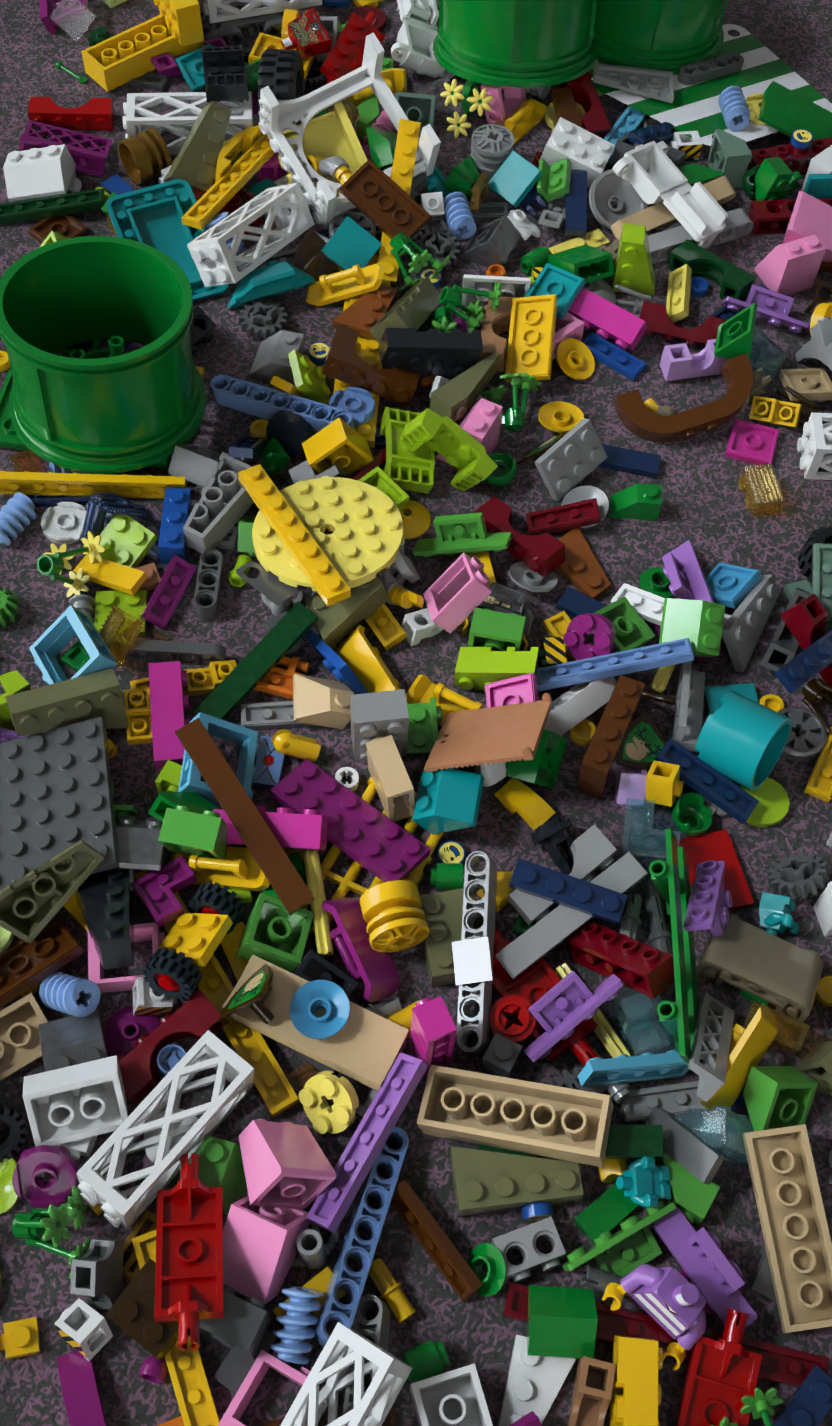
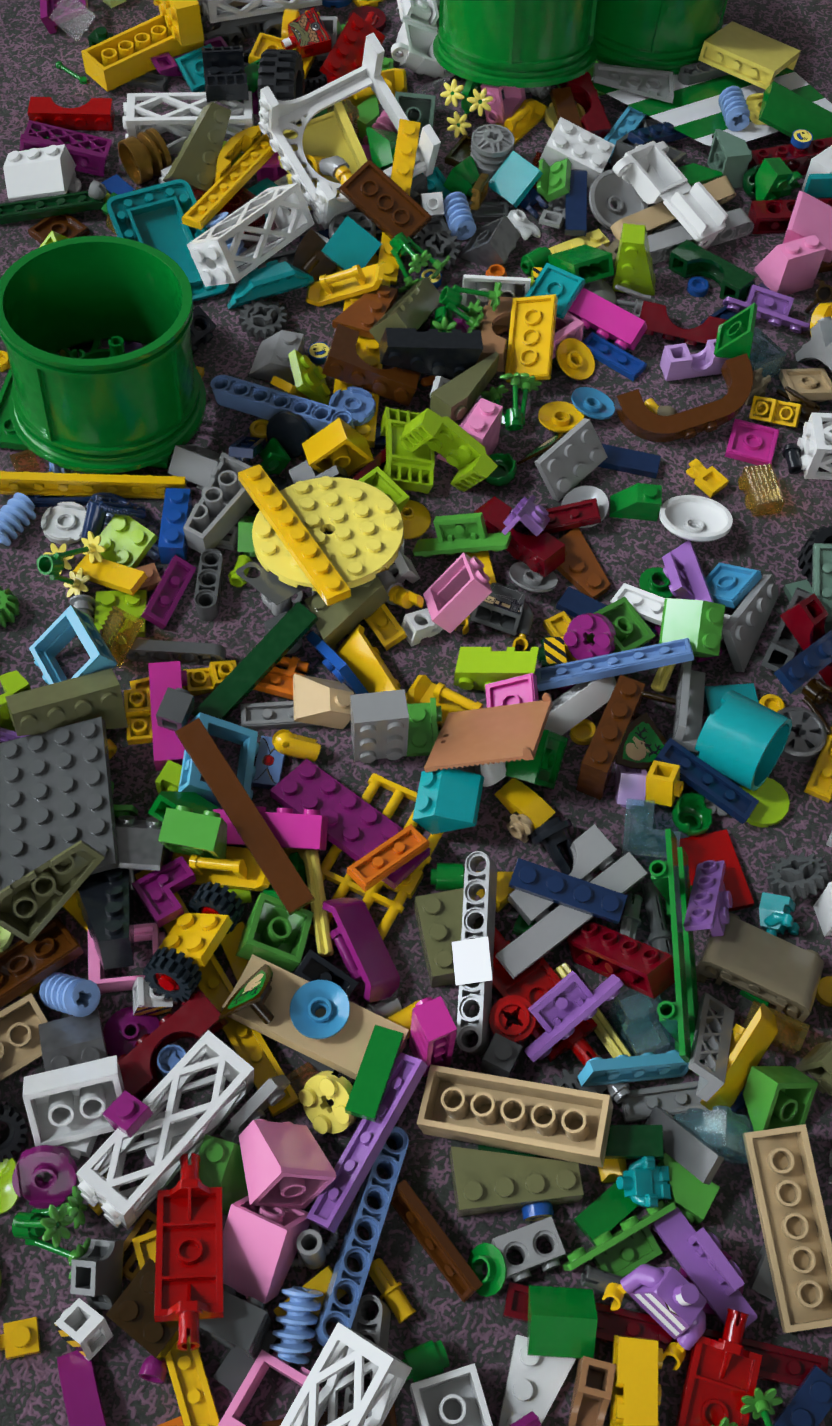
green tile [60,641,90,673] -> none
white bush [335,767,359,792] -> none
yellow wheel [359,880,430,953] -> none
tan brick [366,735,415,822] -> none
light yellow tile [437,841,465,864] -> none
bright green slope [468,607,526,651] -> none
light yellow plate [666,264,692,323] -> none
white brick [669,131,703,160] -> none
none -> light grey hinge [88,180,107,200]
none -> magenta bracket [103,1090,153,1138]
none -> dark grey brick [156,687,195,731]
none -> light grey hinge [220,1075,291,1144]
none -> green tile [345,1025,404,1122]
none -> orange tile [347,824,430,892]
none -> dark brown tile [445,135,471,167]
none -> medium lavender bracket [502,495,550,537]
none -> tan plate [506,814,534,843]
none -> dark azure dish [571,387,615,420]
none -> white dish [659,495,733,542]
none -> yellow plate [686,458,729,498]
none -> light yellow panel [698,21,801,90]
none -> black pin [782,443,803,474]

